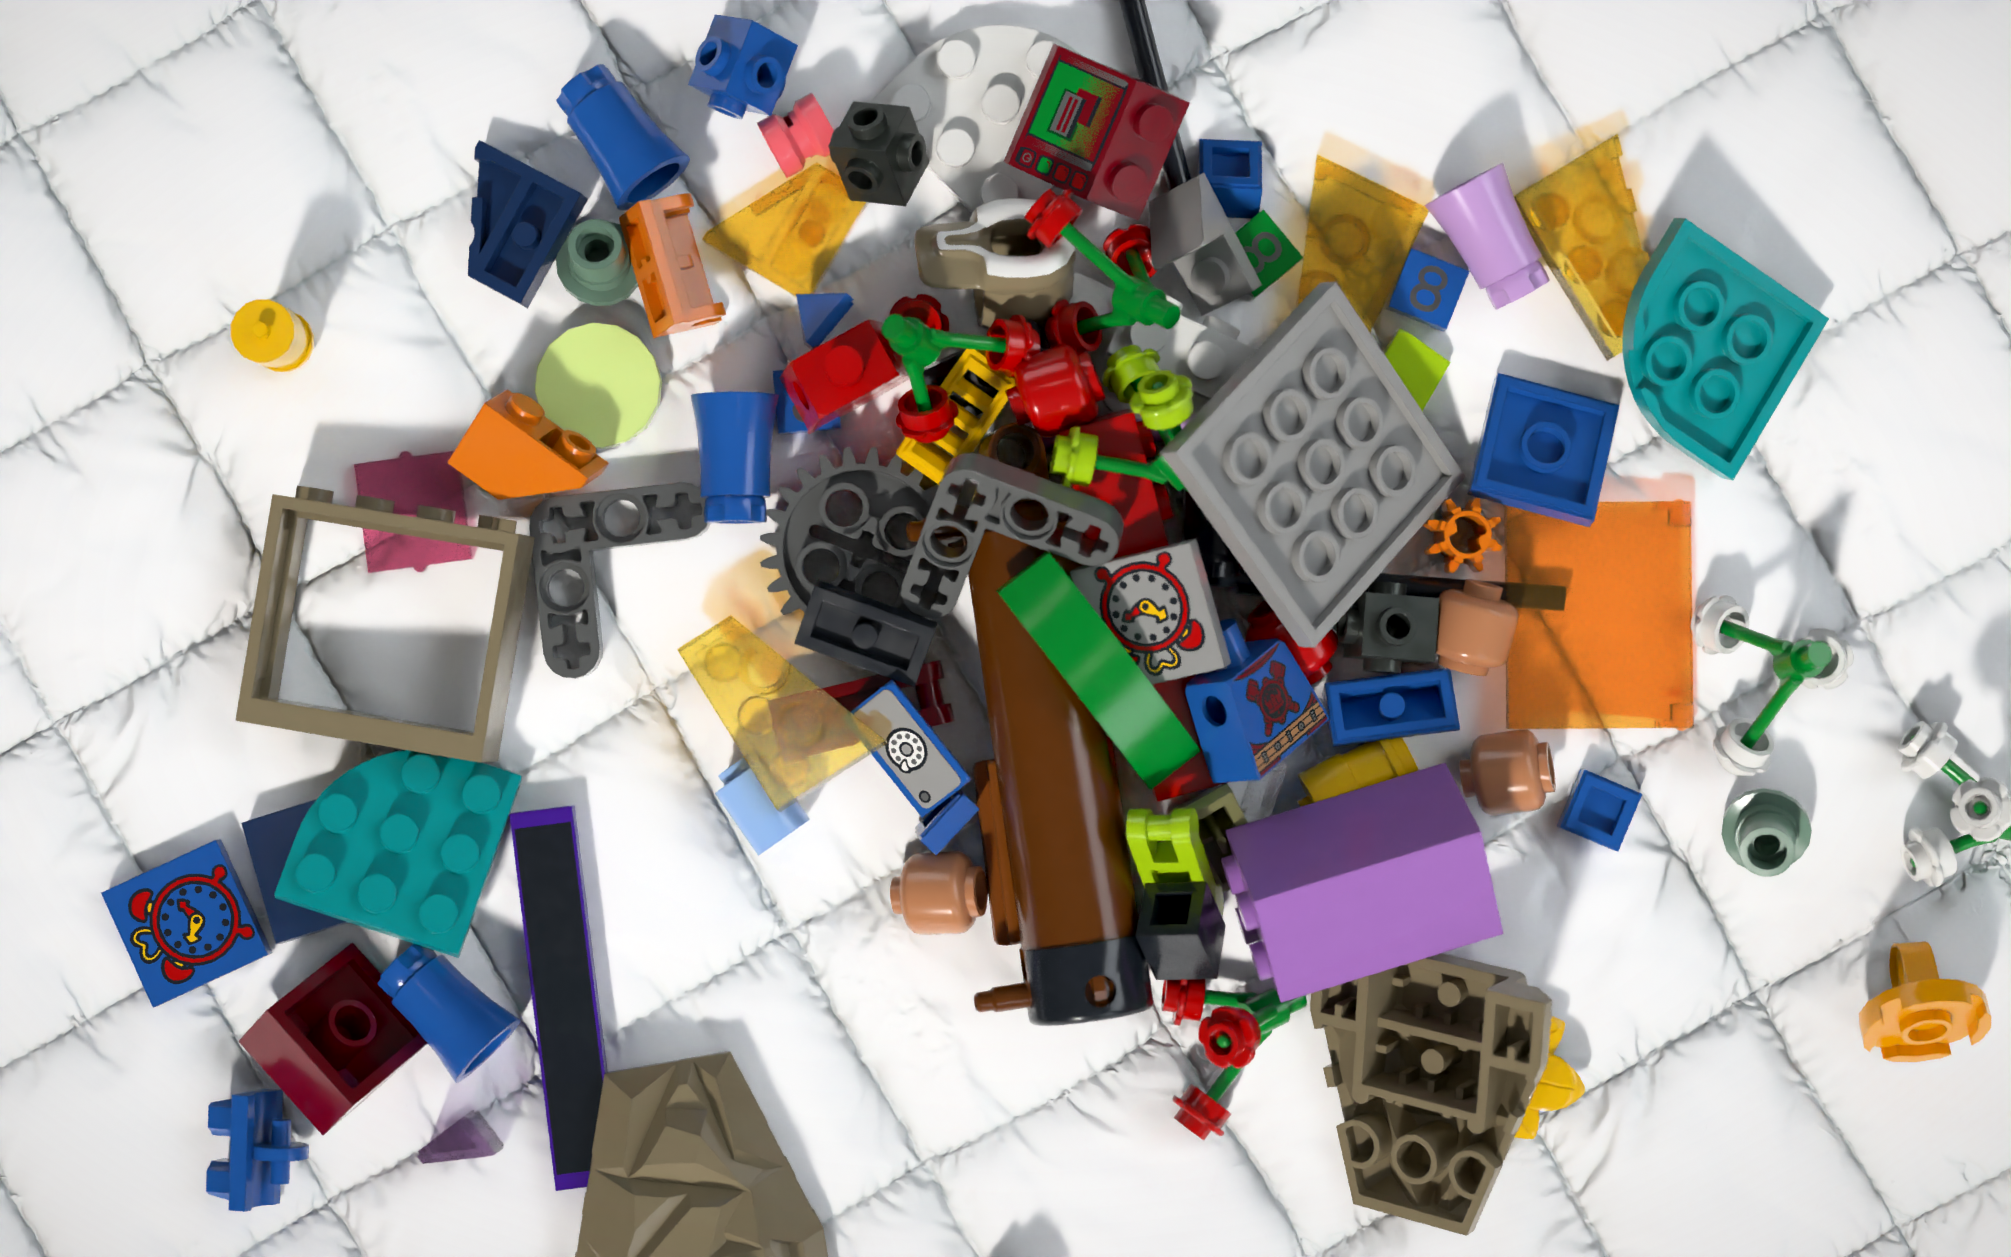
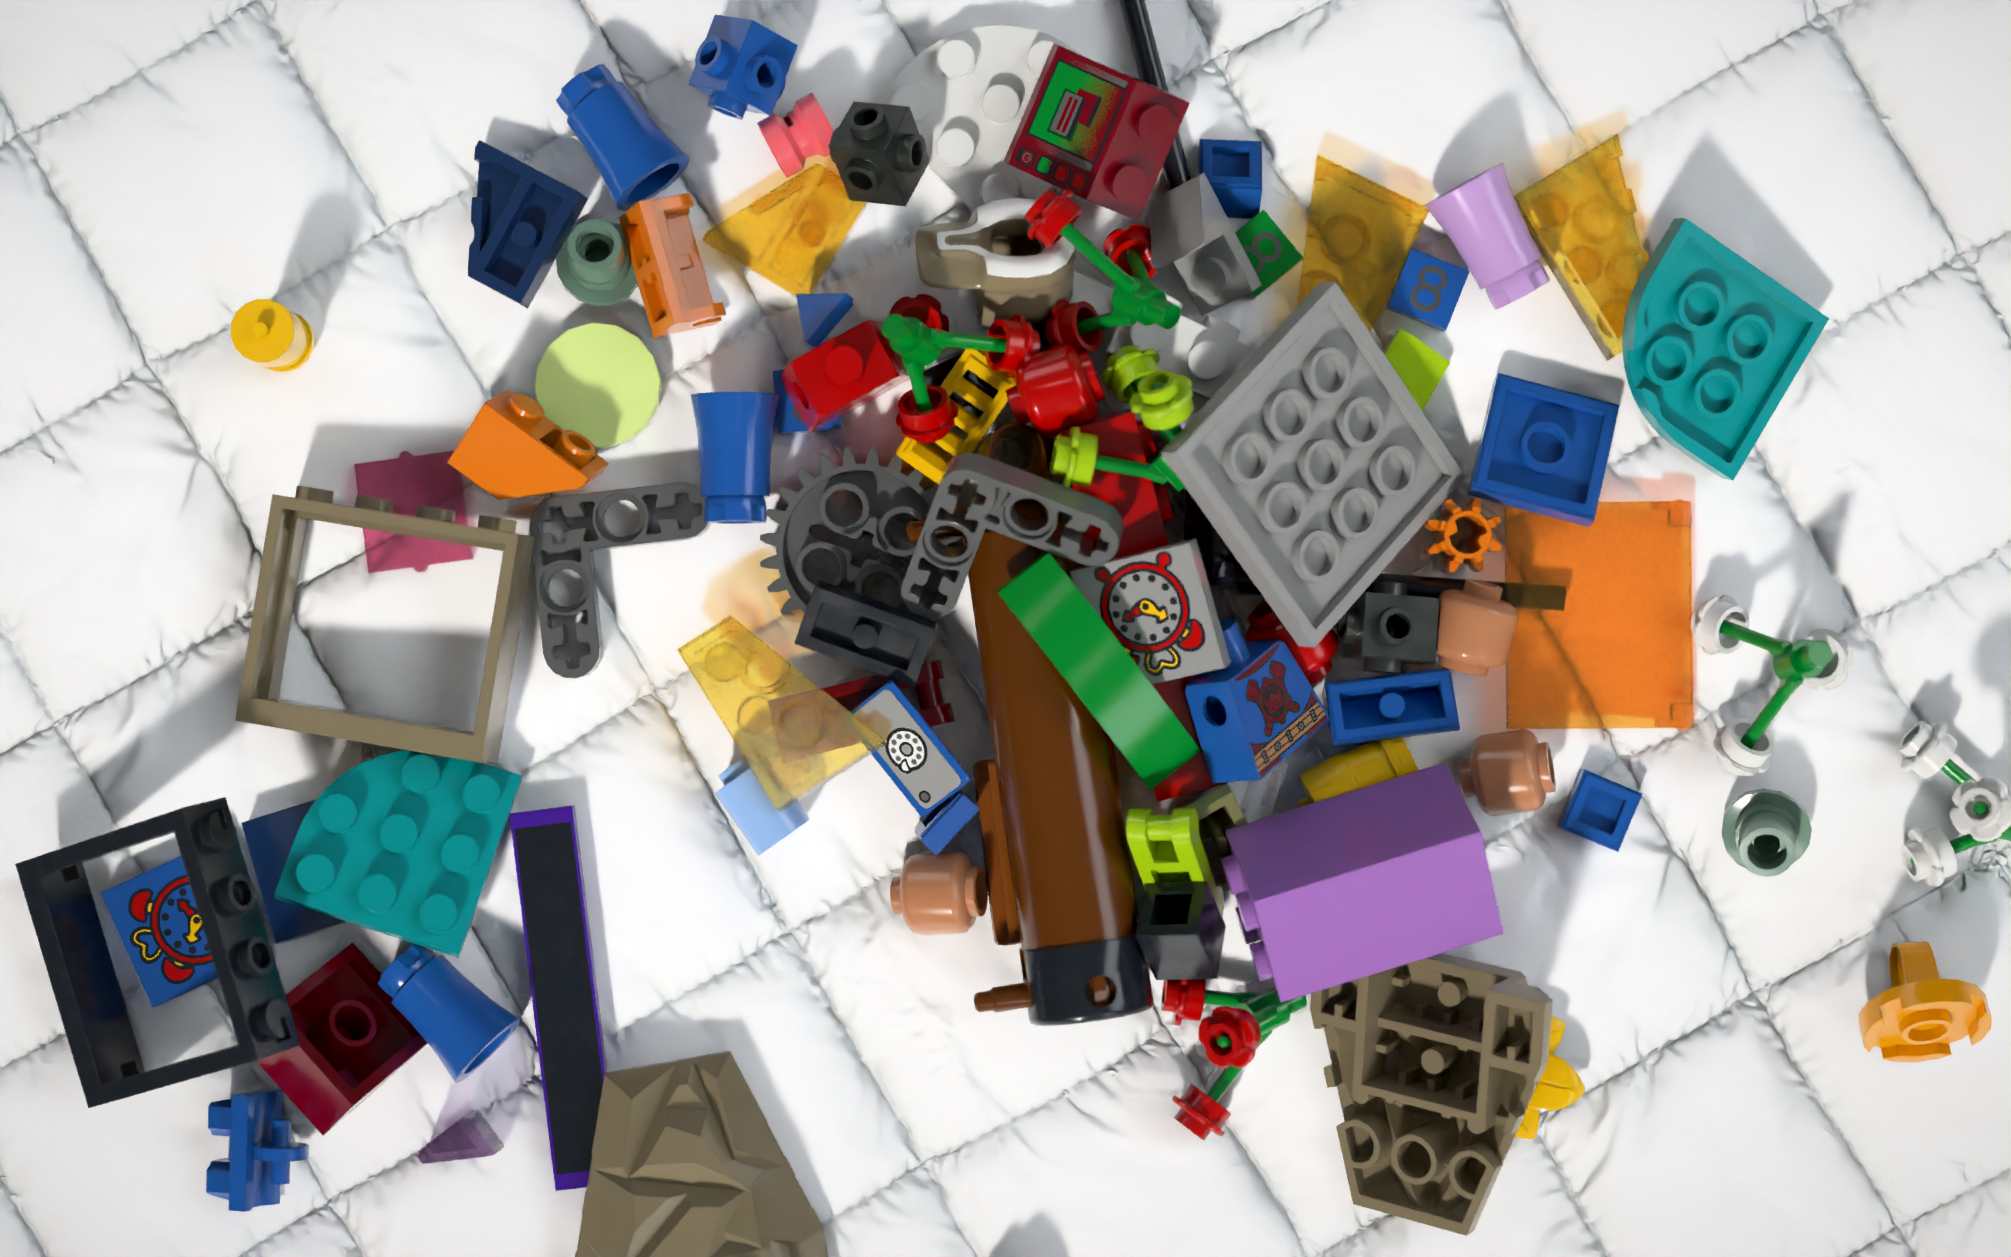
none -> black window [15,797,300,1109]

